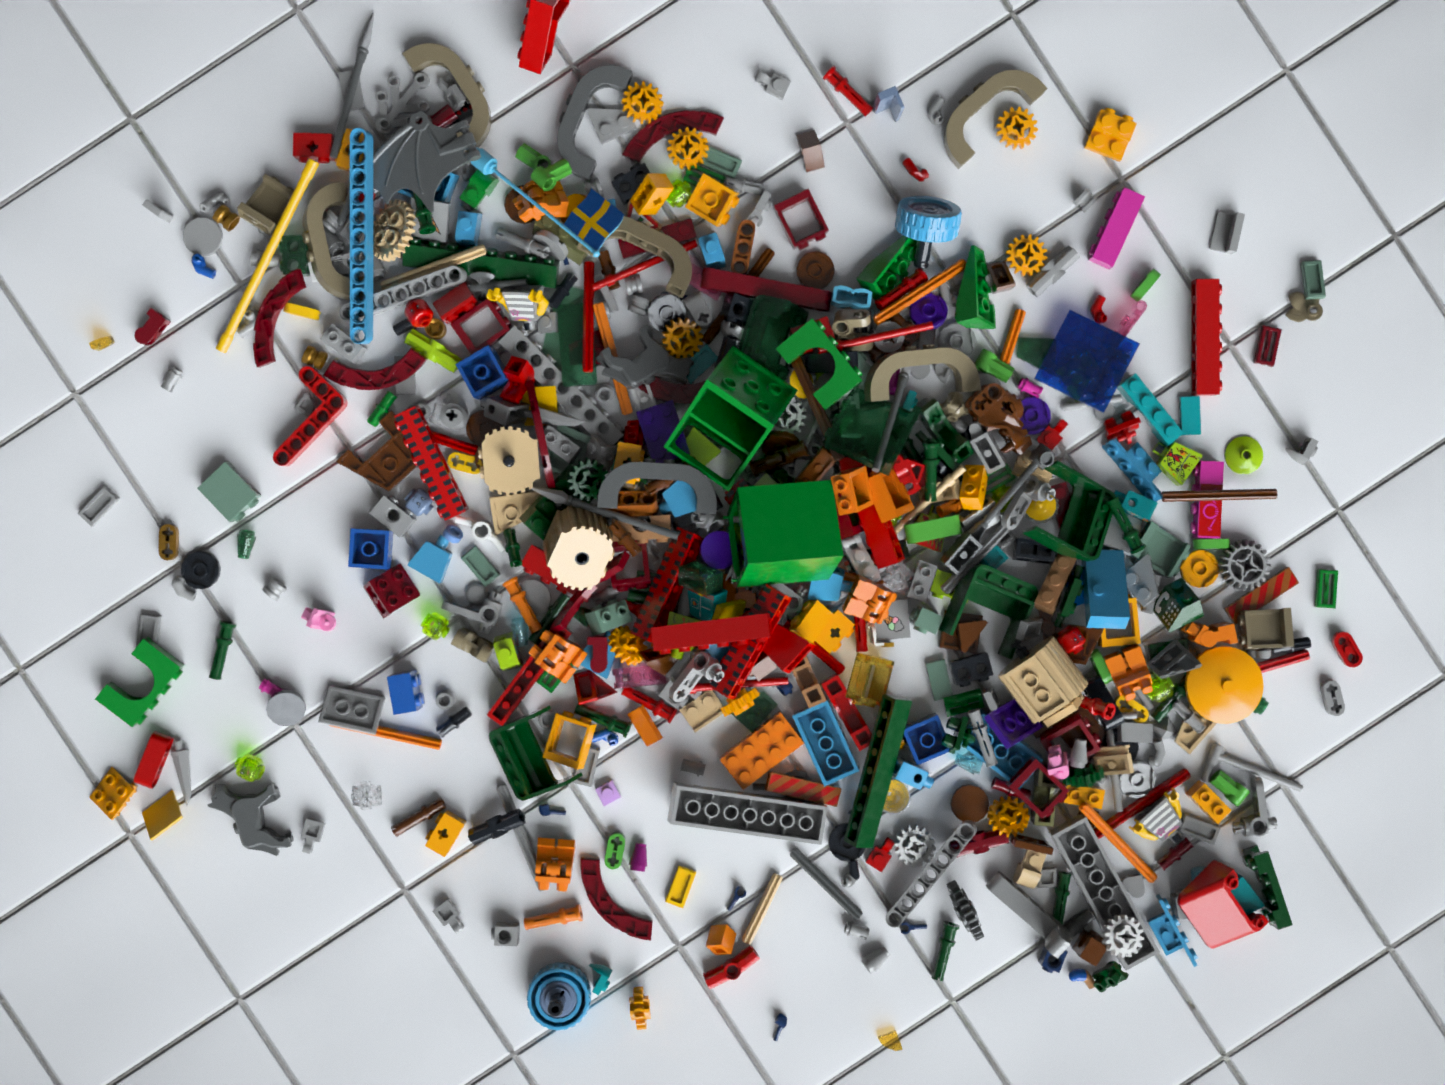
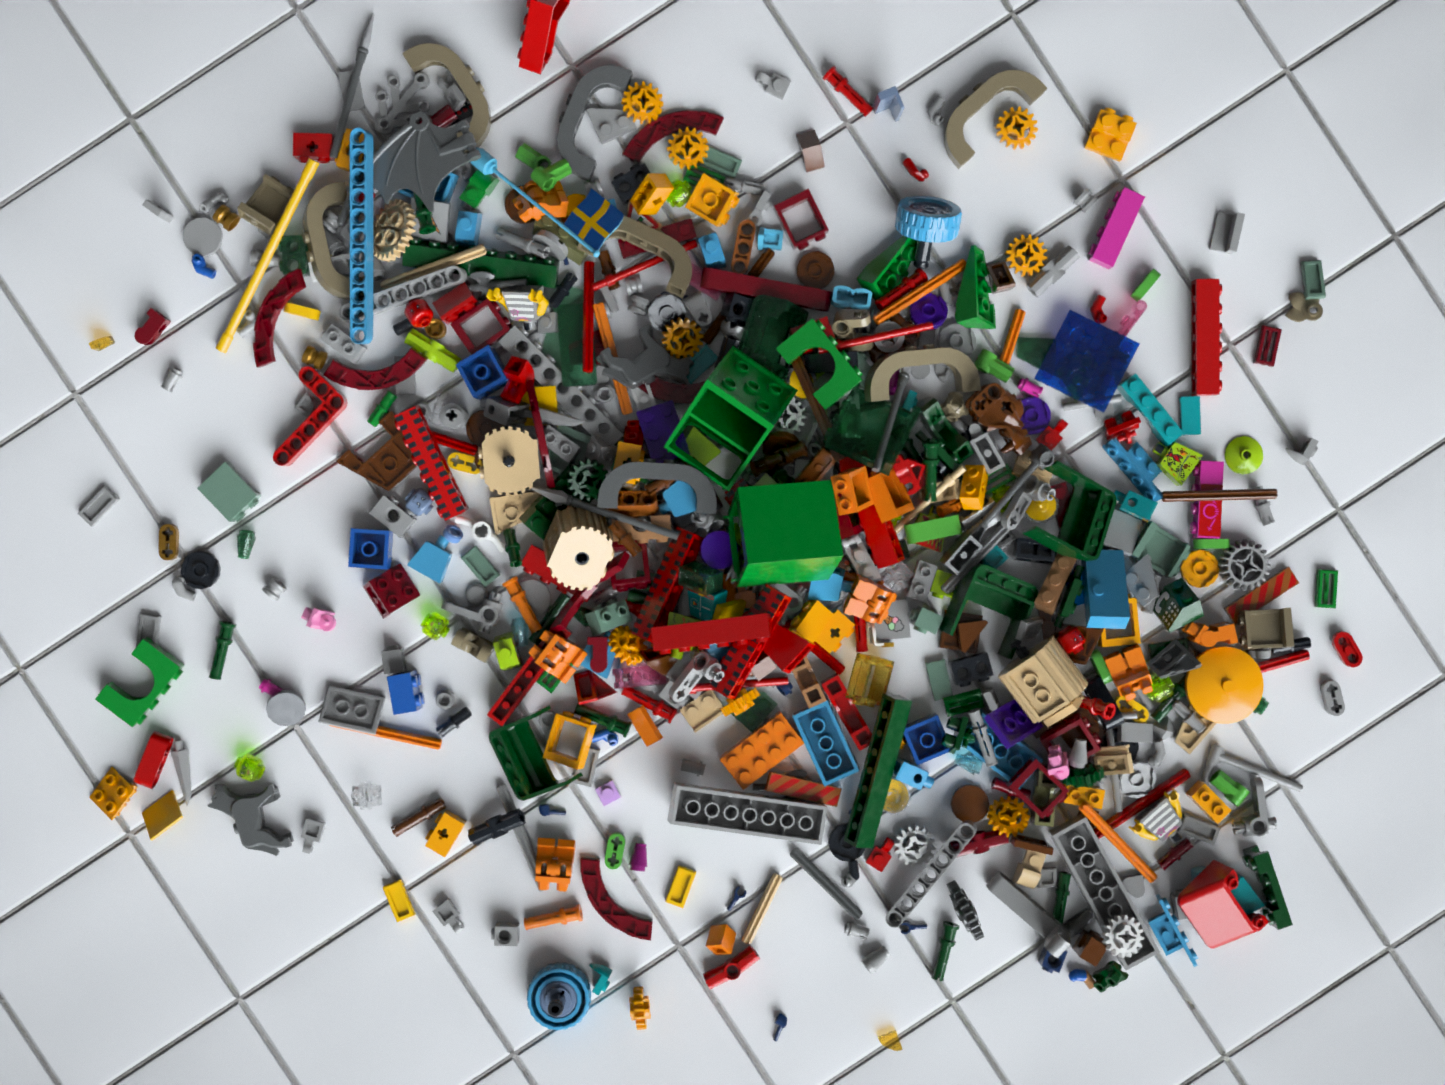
dark green pin [1107,496,1146,554] -> none
none -> light grey brick [381,645,406,674]
none -> yellow tile [382,879,416,922]
none -> medium azure tile [757,227,783,251]
none -> light grey pin [1253,486,1275,526]

